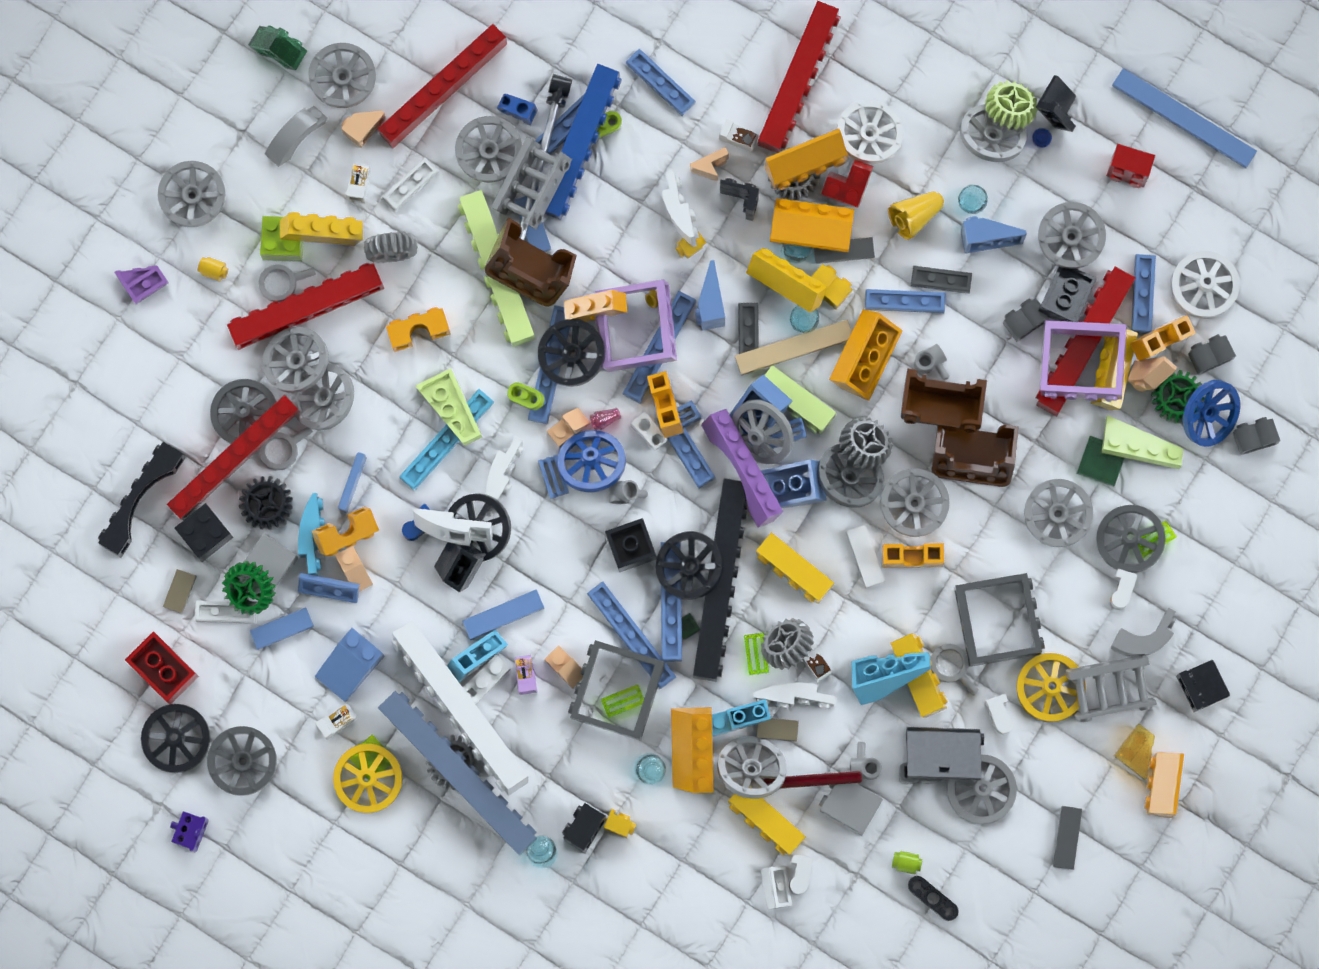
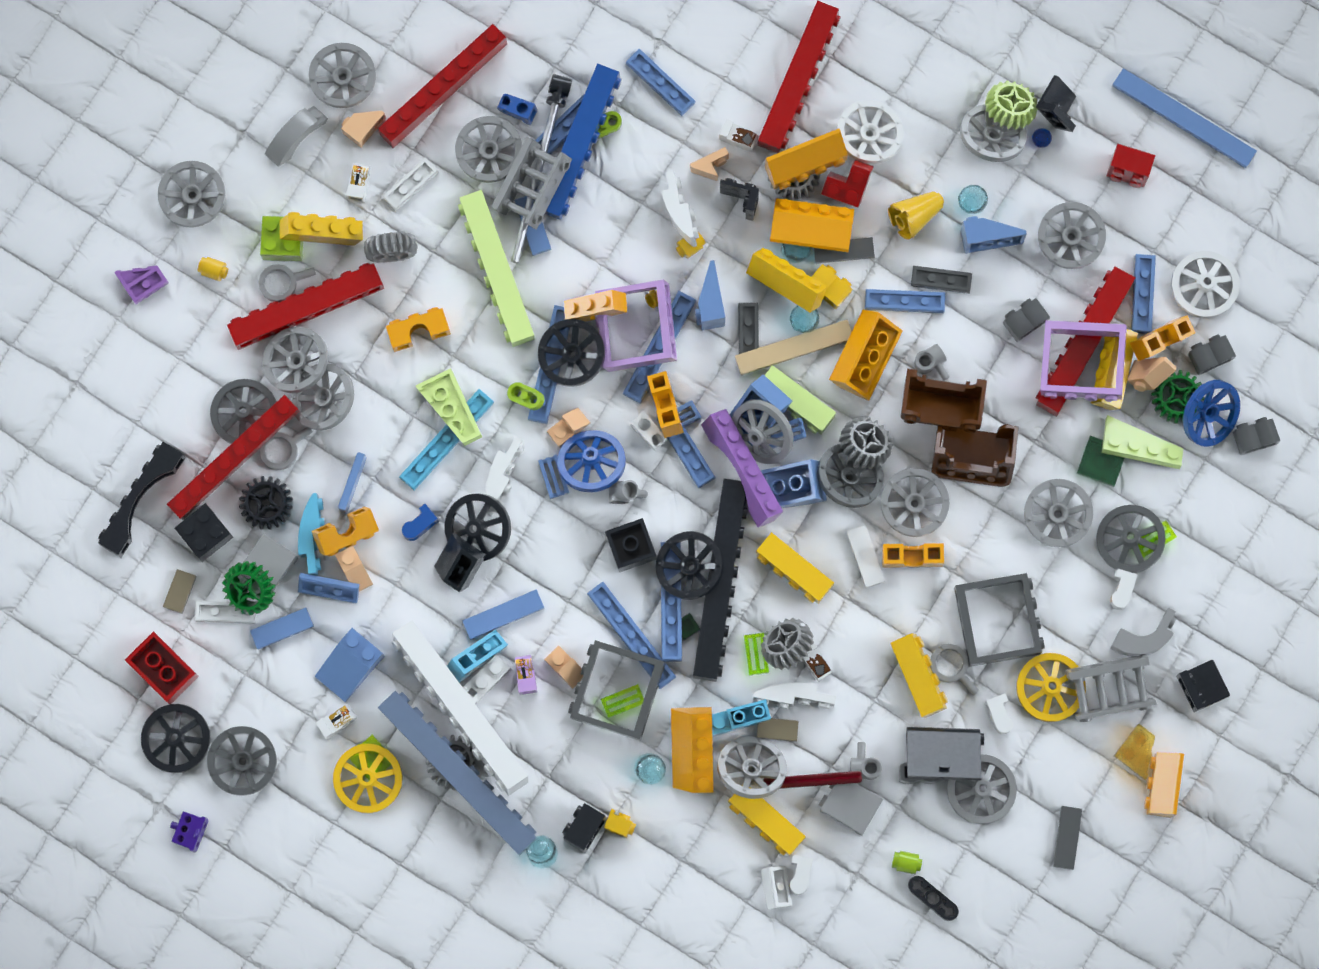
clear green brick [248,25,307,70] -> none
white slope [413,508,493,546] -> none
reddish brown windscreen [485,218,577,307] -> none
clear pink cone [590,408,621,430] -> none
medium azure wedge [851,652,931,705] -> none
tile [1038,267,1097,322] -> none

